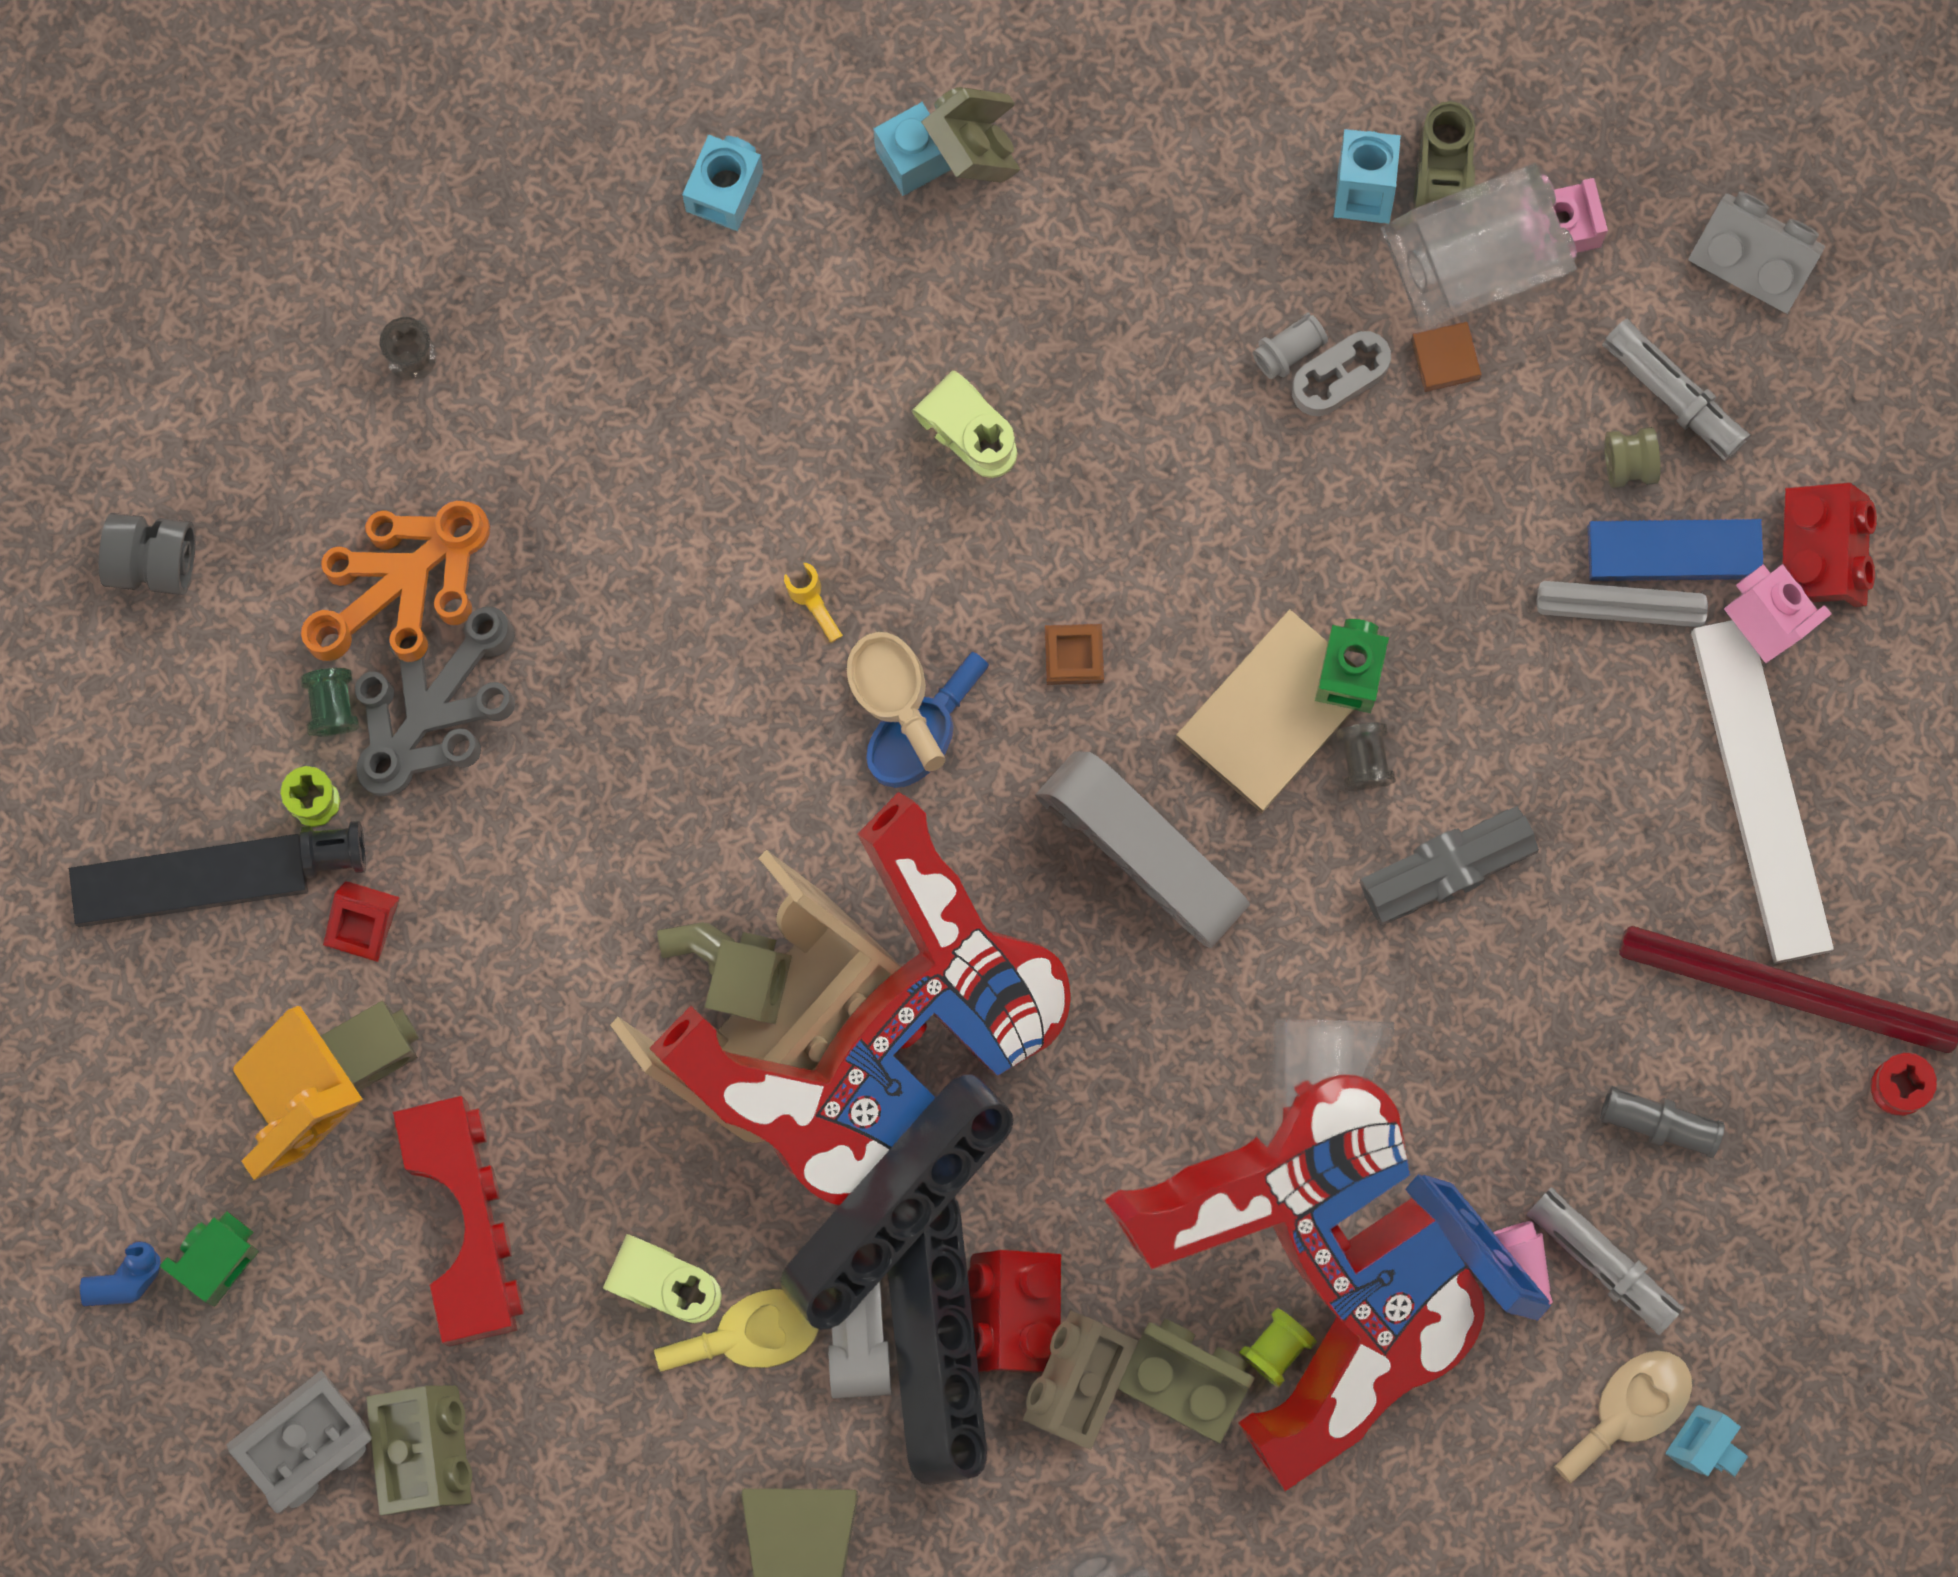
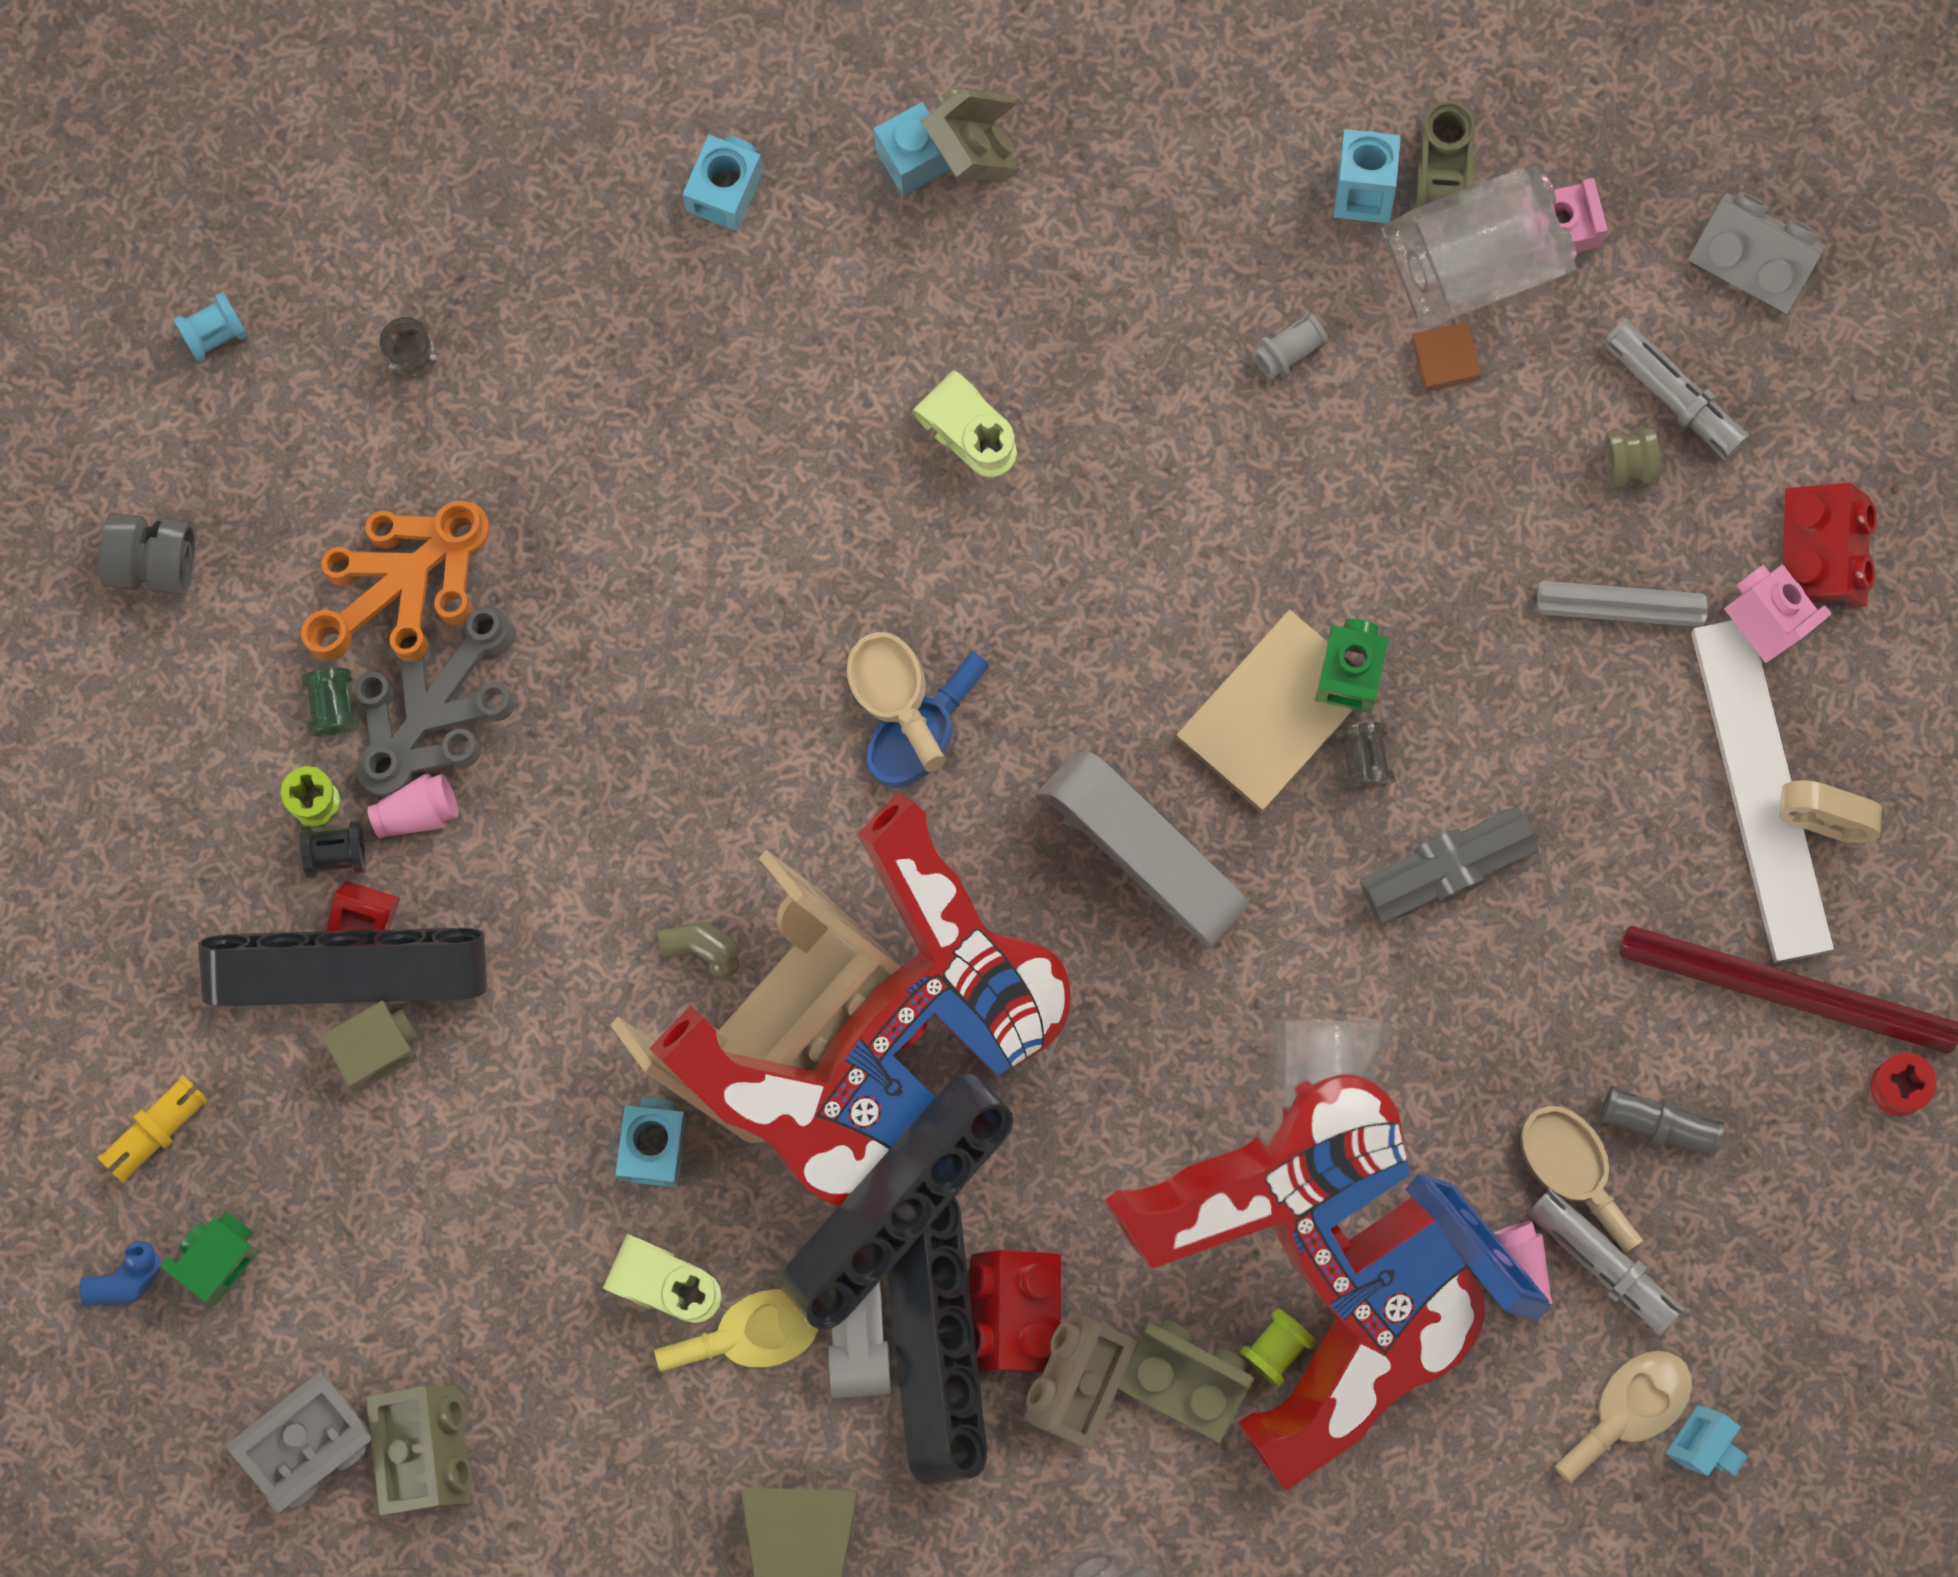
black tile [69,834,308,927] -> none
light orange bracket [233,1006,363,1180] -> none
red arch [393,1096,524,1347] -> none
olive brick [705,932,792,1024] -> none
yellow hand [784,563,843,643] -> none
dark orange tile [1045,624,1104,685] -> none
light grey beam [1292,331,1391,416] -> none
blue tile [1587,519,1763,581] -> none
none -> yellow pin [97,1075,209,1184]
none -> medium azure bush [173,292,248,364]
none -> black beam [198,927,488,1006]
none -> bright pink cone [368,773,459,839]
none -> medium azure brick [615,1097,687,1188]
none -> tan piece [1520,1106,1643,1254]
none -> tan beam [1779,780,1882,843]

